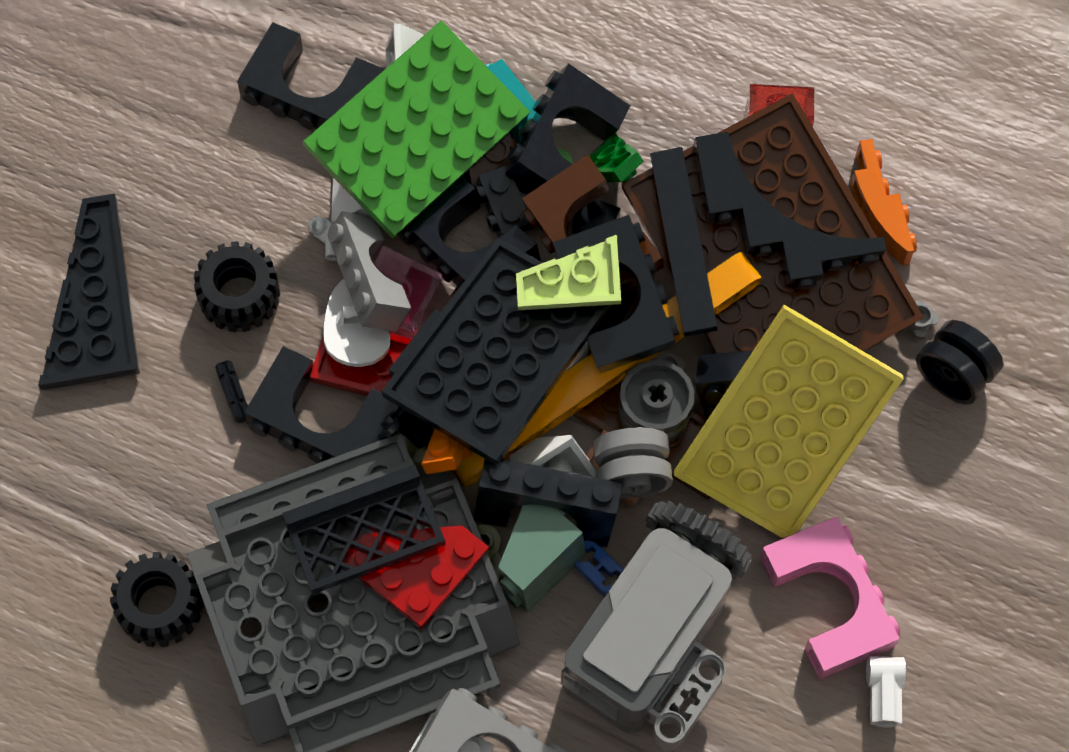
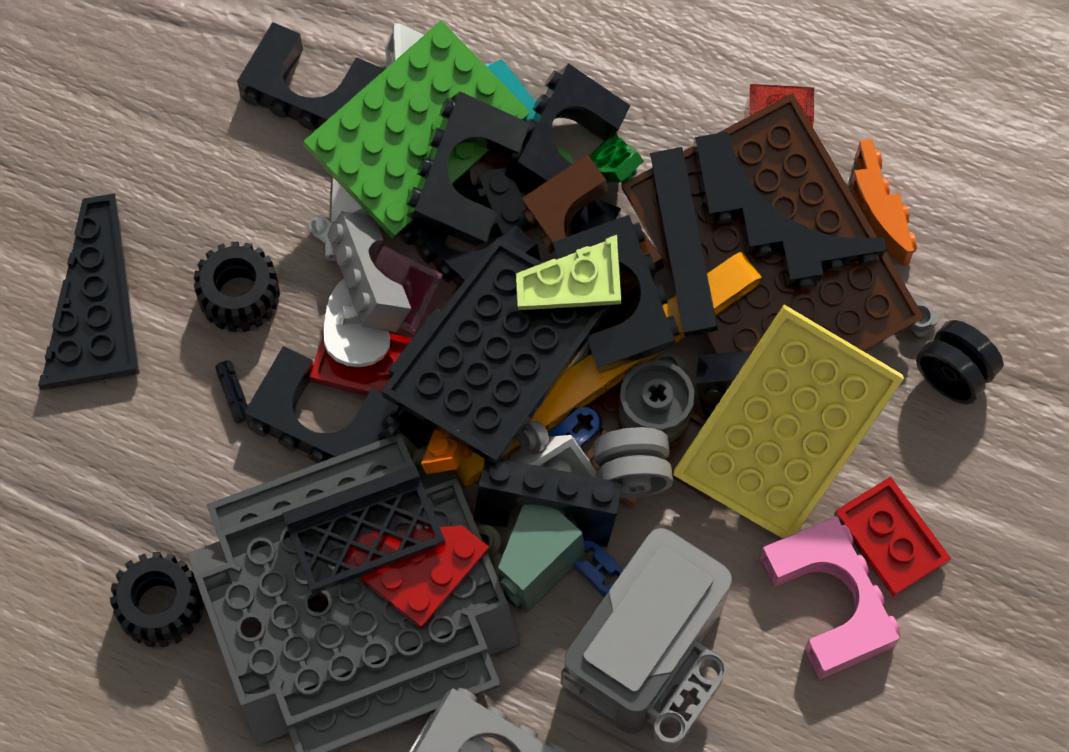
dark grey gear [645,501,752,579] -> none
white piece [866,656,906,728] -> none
none -> black arch [406,91,530,247]
none -> light grey plate [518,420,549,454]
none -> blue beam [548,407,603,448]
none -> red plate [834,476,951,598]

